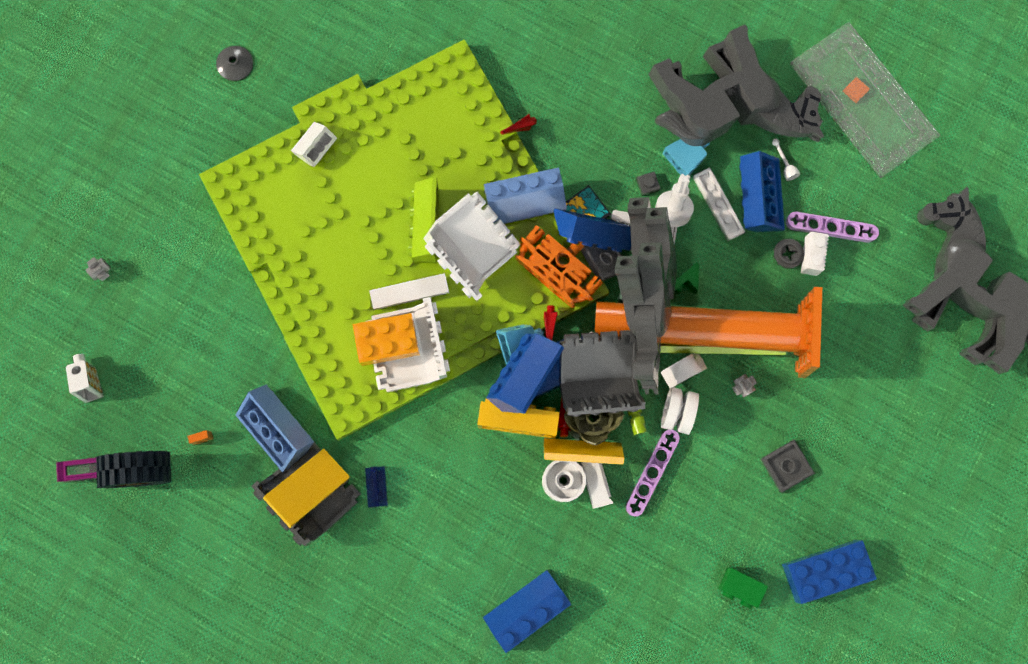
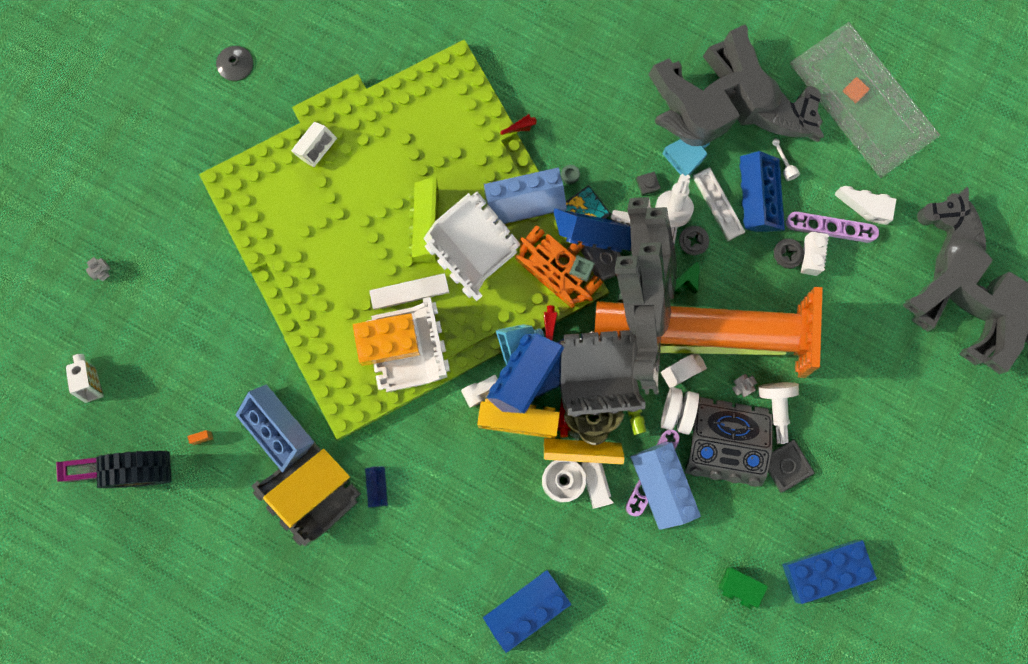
none -> white piece [461,375,498,408]
none -> sand green tile [561,165,580,185]
none -> sand green tile [569,255,595,282]
none -> medium blue slope [630,441,701,530]
none -> dark grey gear [679,226,709,256]
none -> dark grey hinge [685,397,772,487]
none -> white piece [759,382,799,444]
none -> white slope [835,186,896,225]

